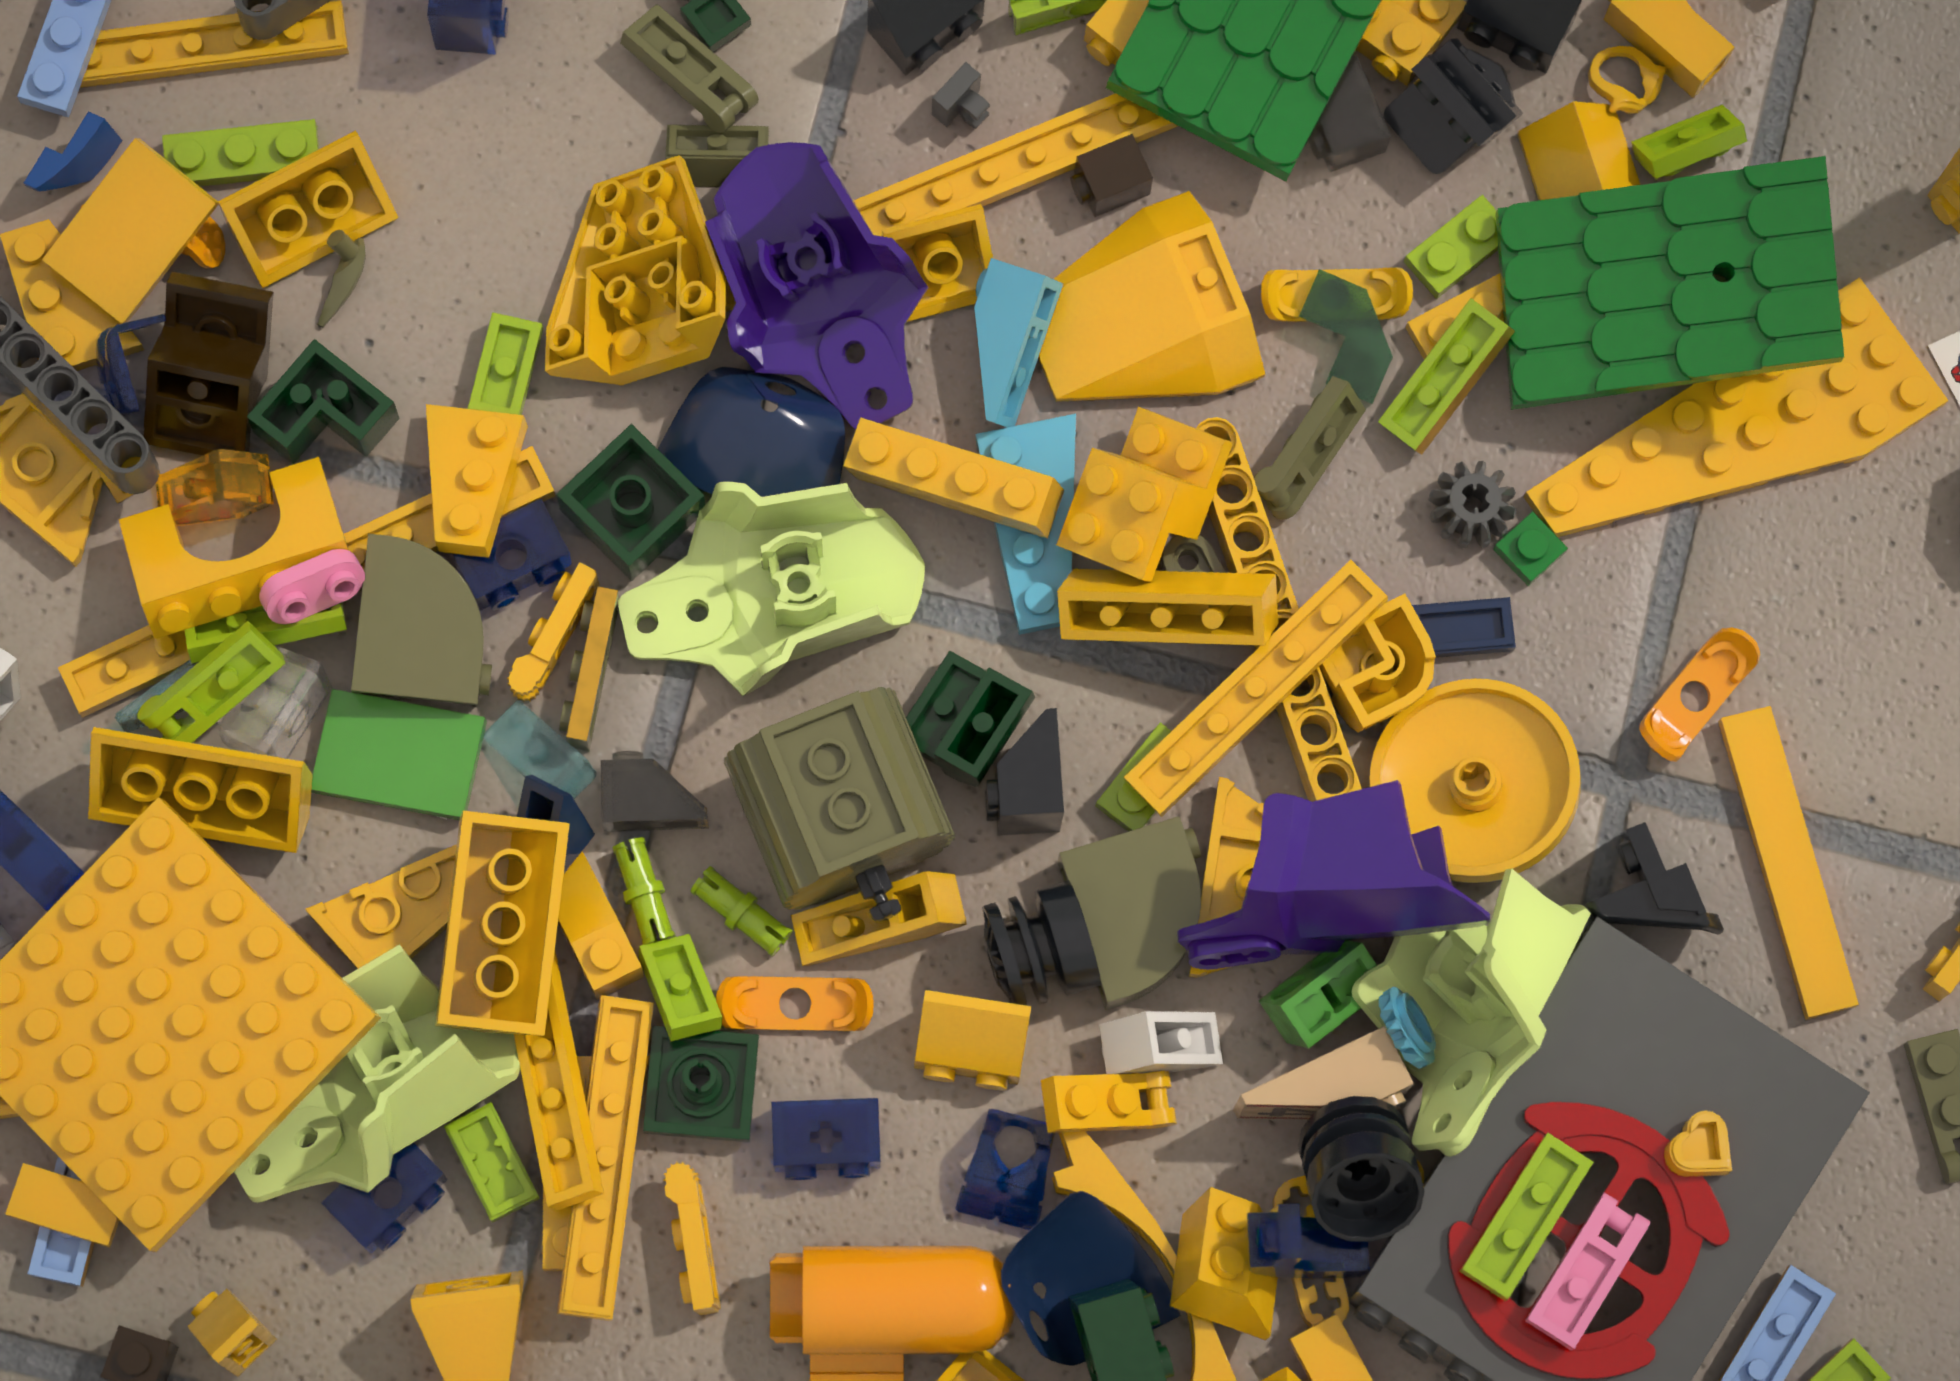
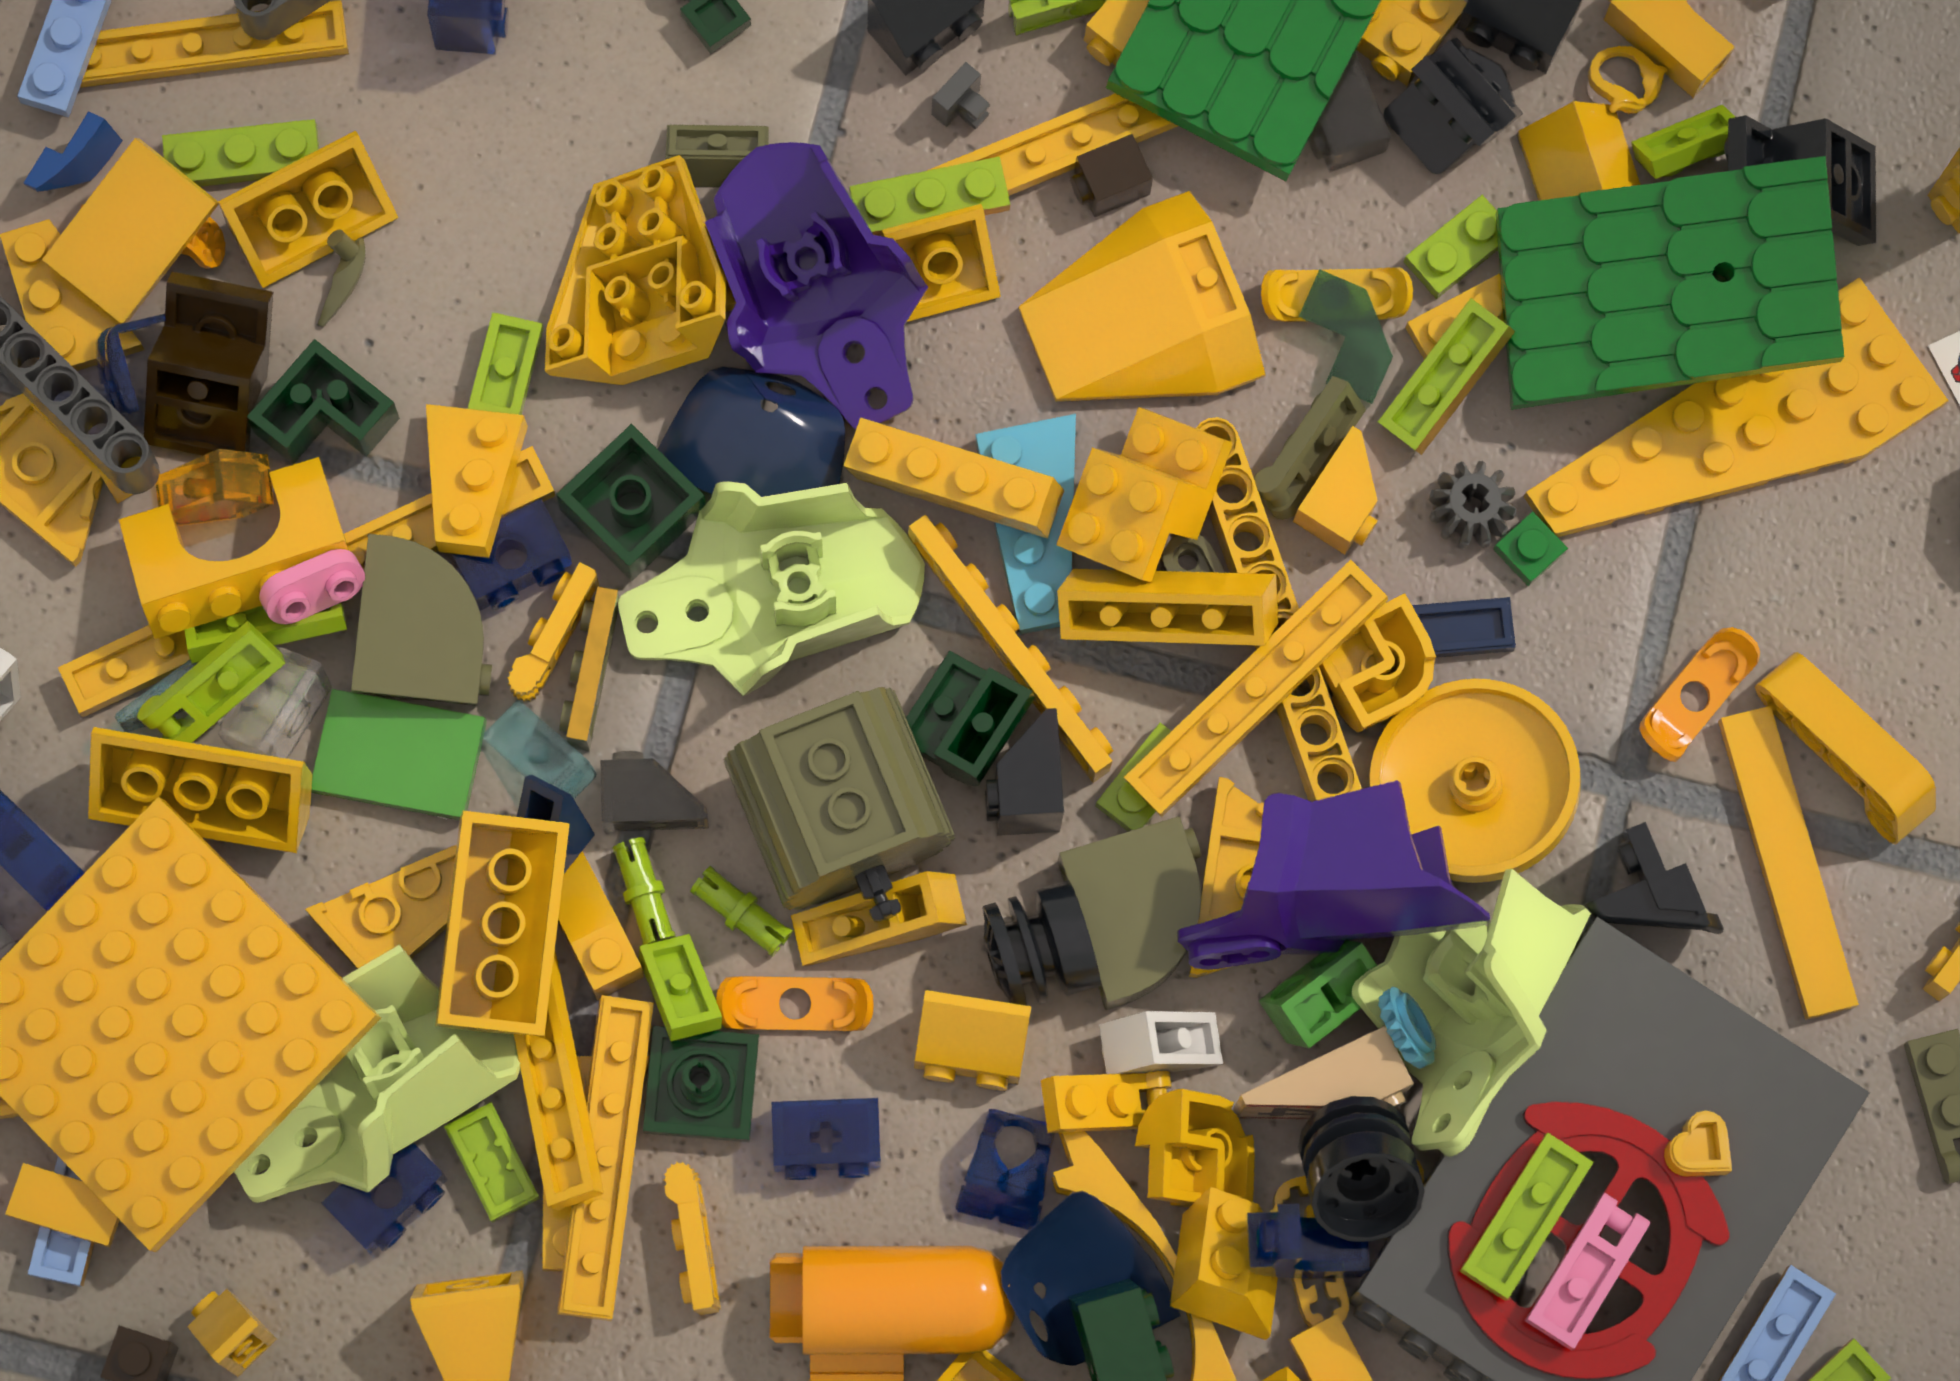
olive plate [620,4,759,134] -> none
medium azure slope [974,258,1063,427] -> none
none -> lime plate [849,156,1011,236]
none -> yellow plate [908,514,1113,783]
none -> yellow brick [1135,1089,1255,1208]
none -> yellow slope [1293,426,1378,555]
none -> black bracket [1724,115,1876,246]
none -> yellow beam [1755,652,1936,844]

